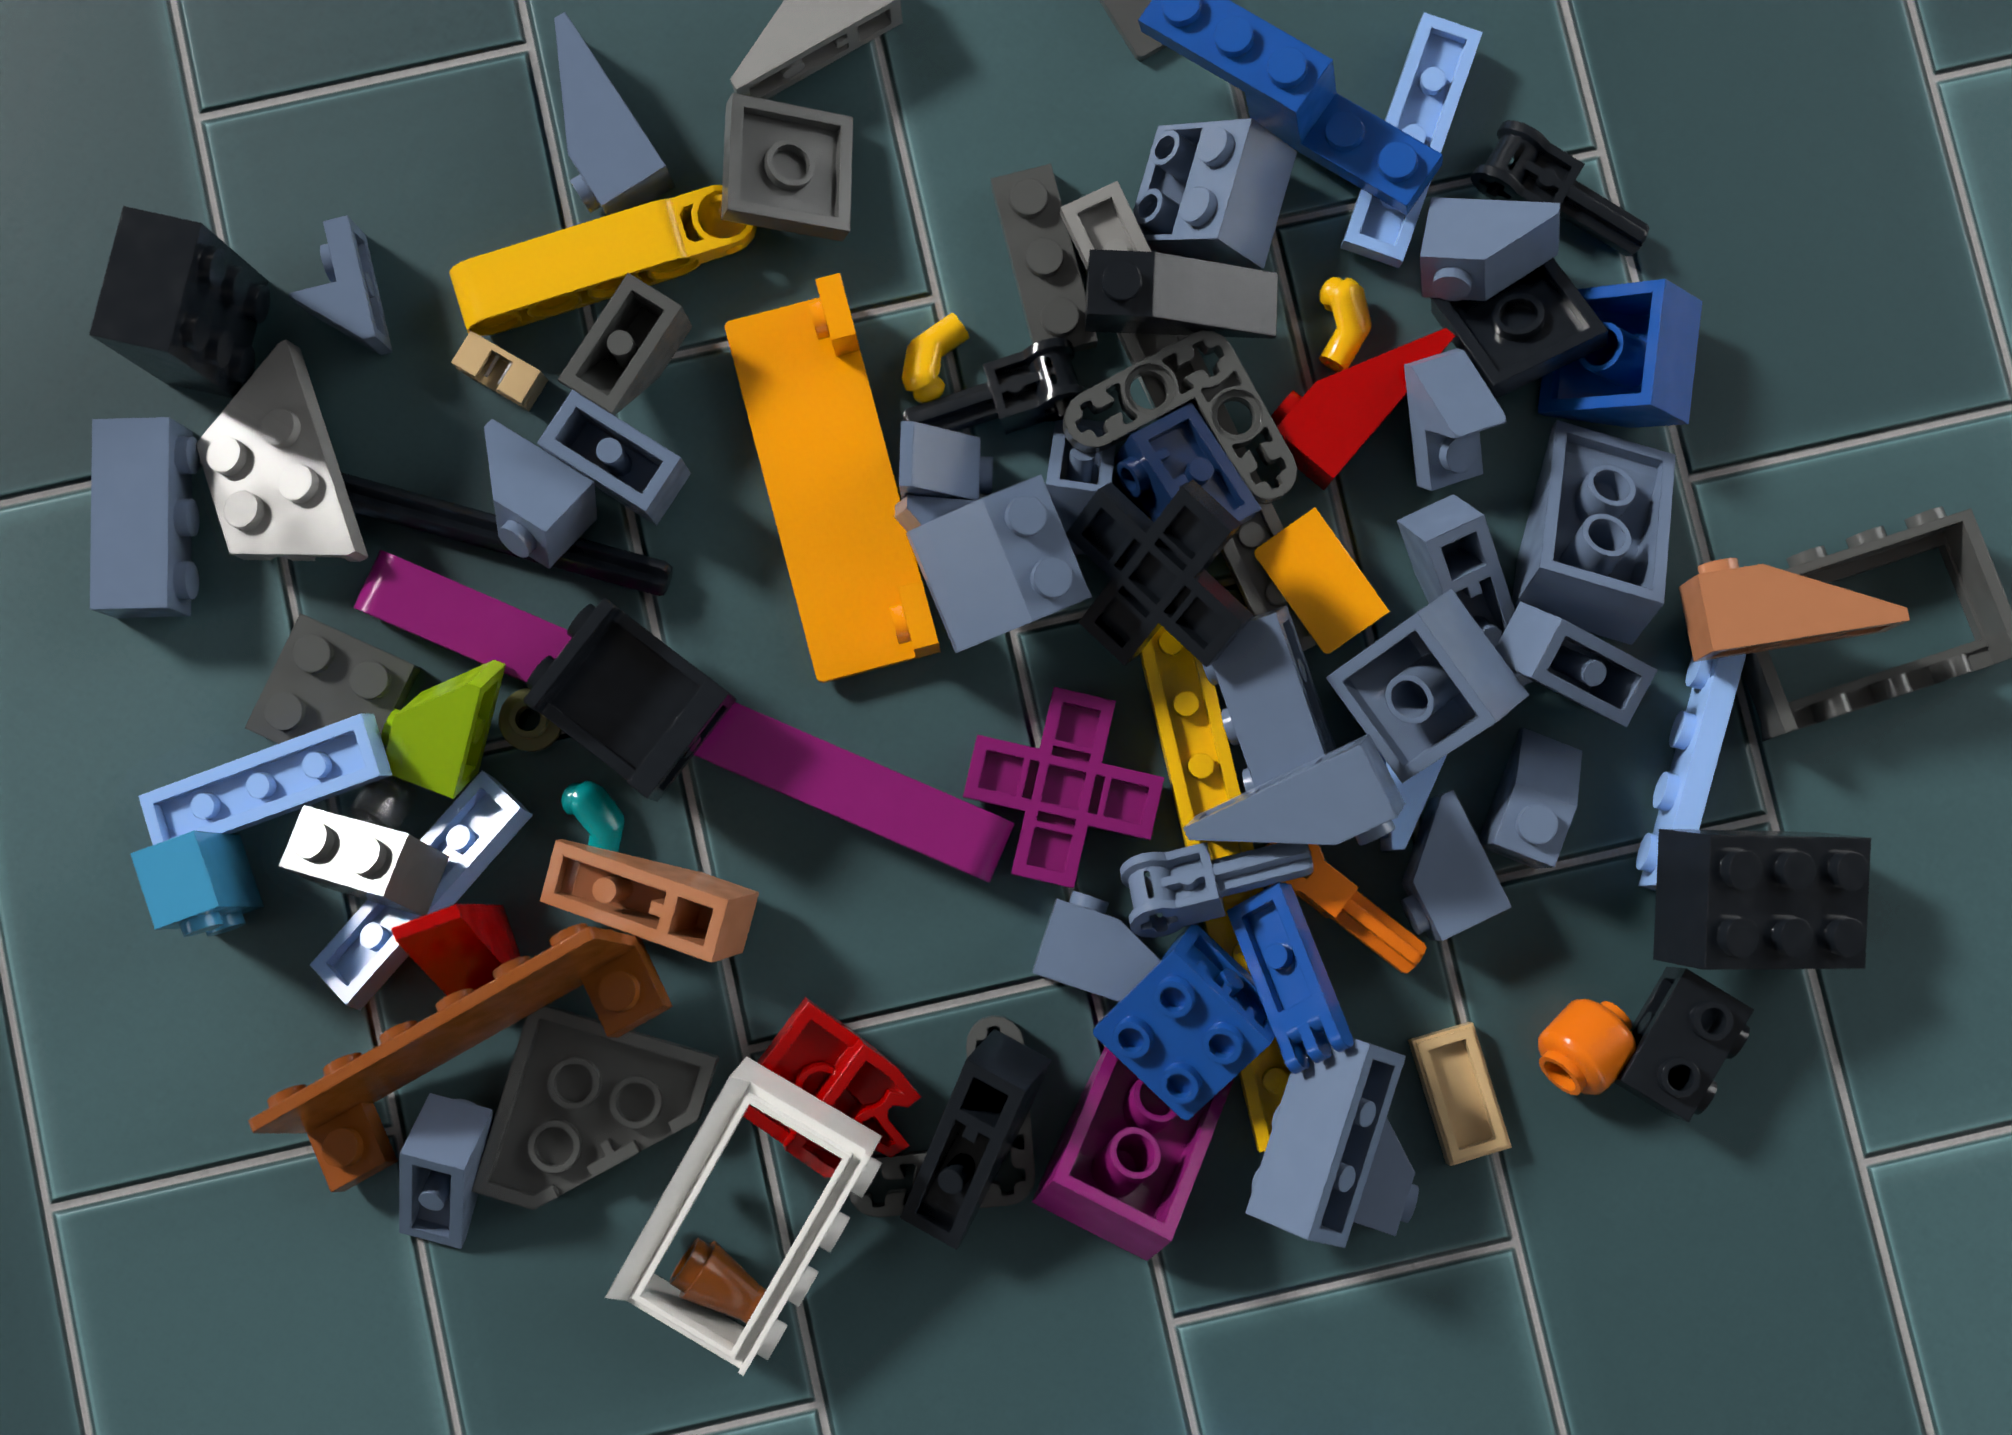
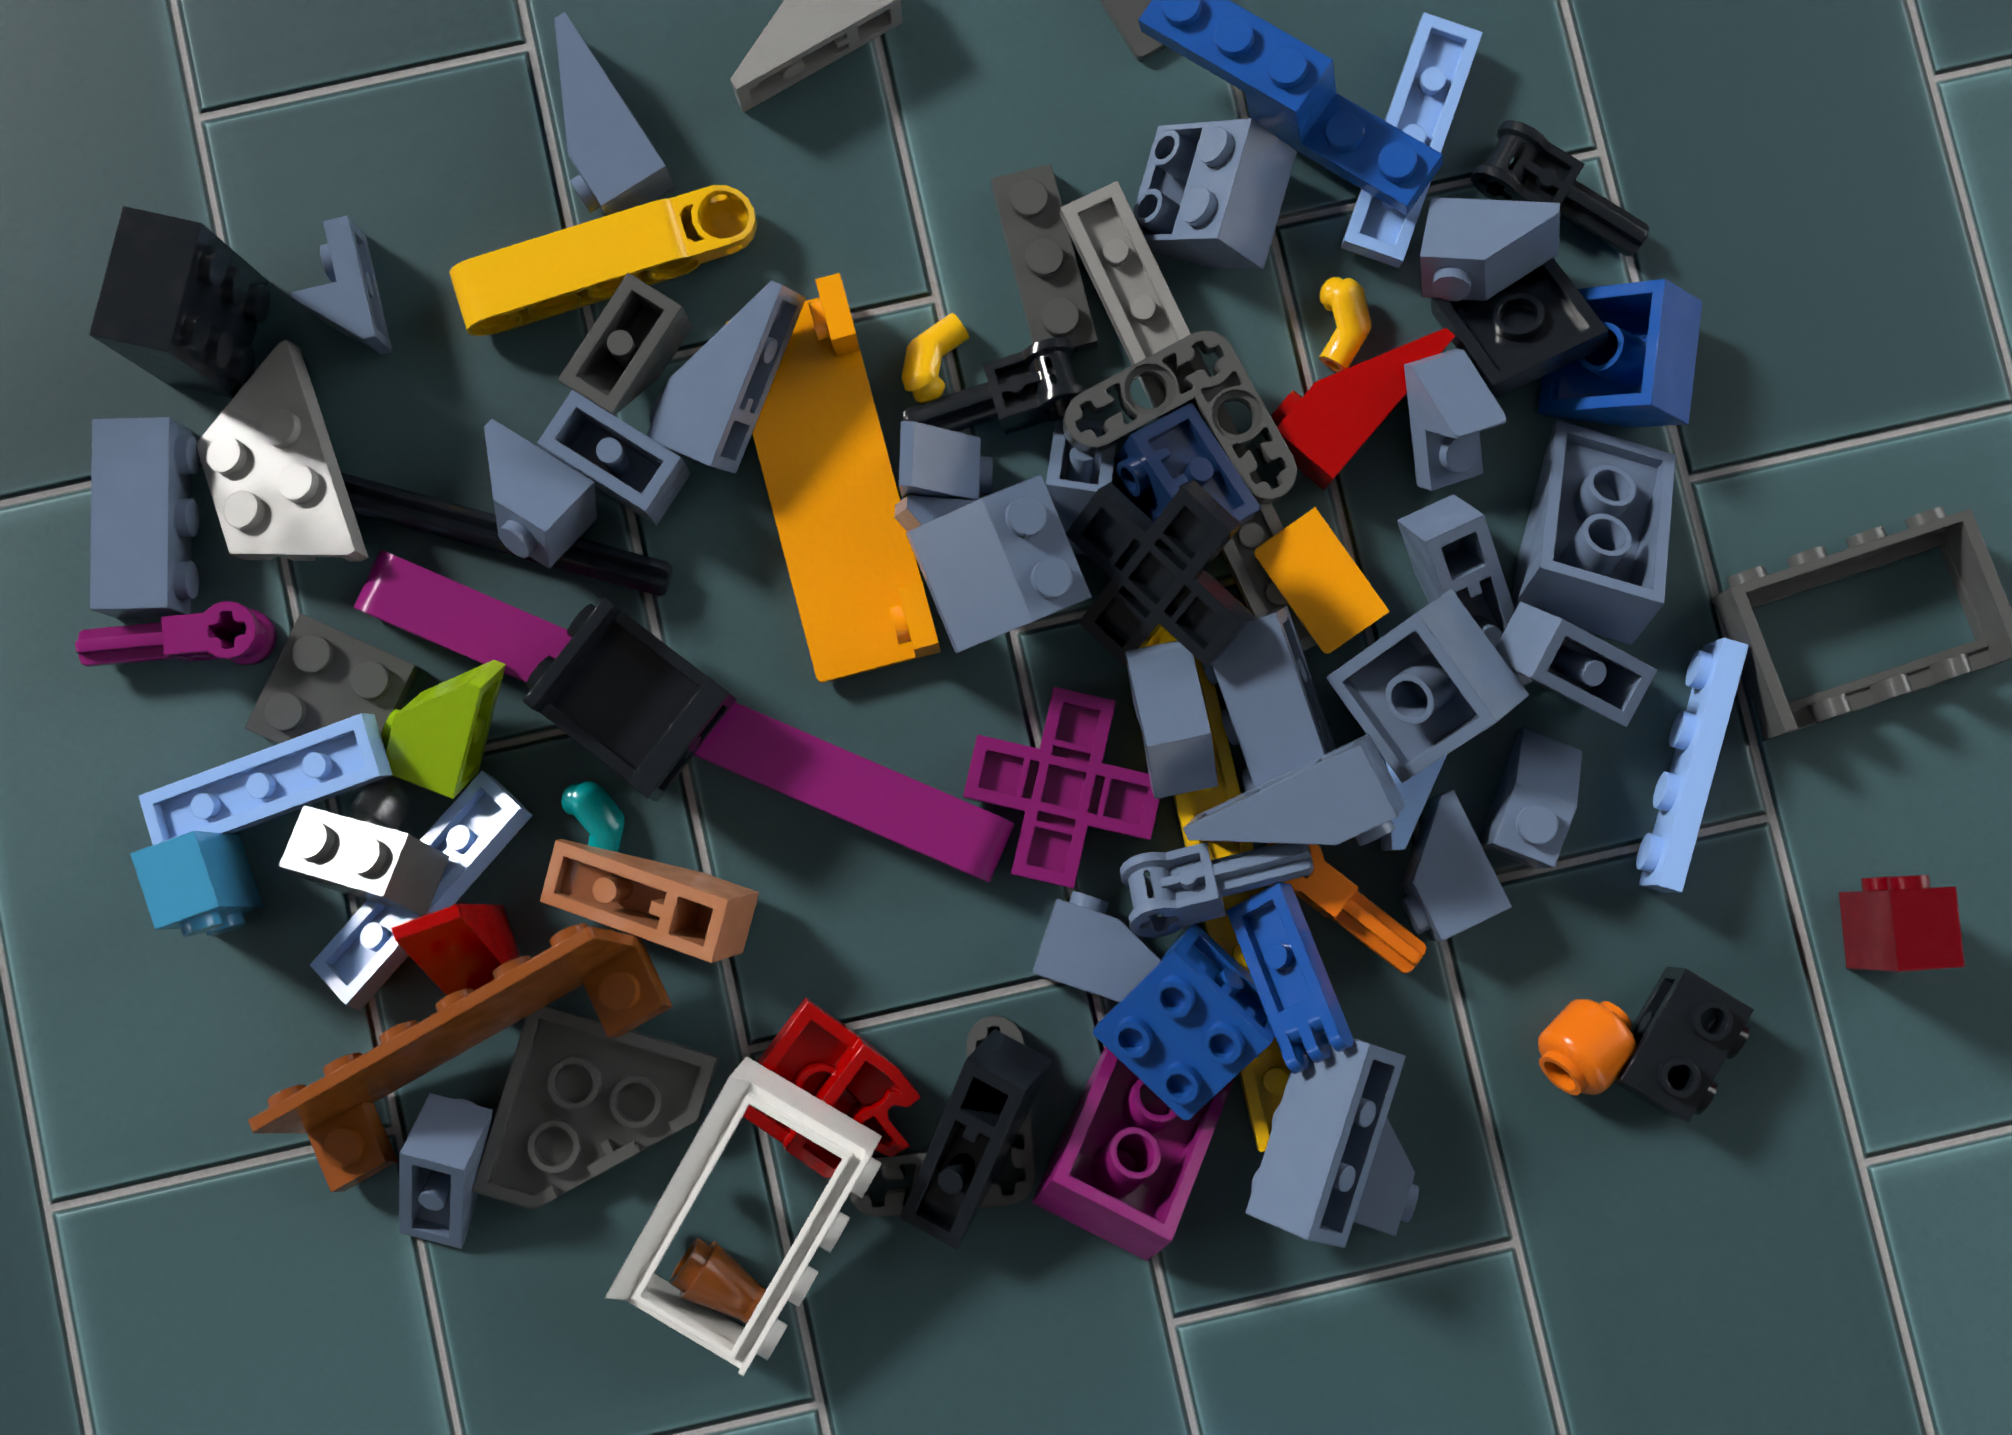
tan piece [451,331,548,411] -> none
olive plate [499,688,562,752] -> none
dark grey plate [721,93,853,242] -> none
slope [1085,249,1278,339] -> none
tan tile [1408,1022,1512,1166] -> none
black brick [1653,829,1871,970] -> none
nougat slope [1679,558,1910,662] -> none
none -> magenta connector [75,601,277,667]
none -> sand blue slope [646,280,806,474]
none -> sand blue slope [1125,640,1218,799]
none -> dark red brick [1839,874,1965,972]

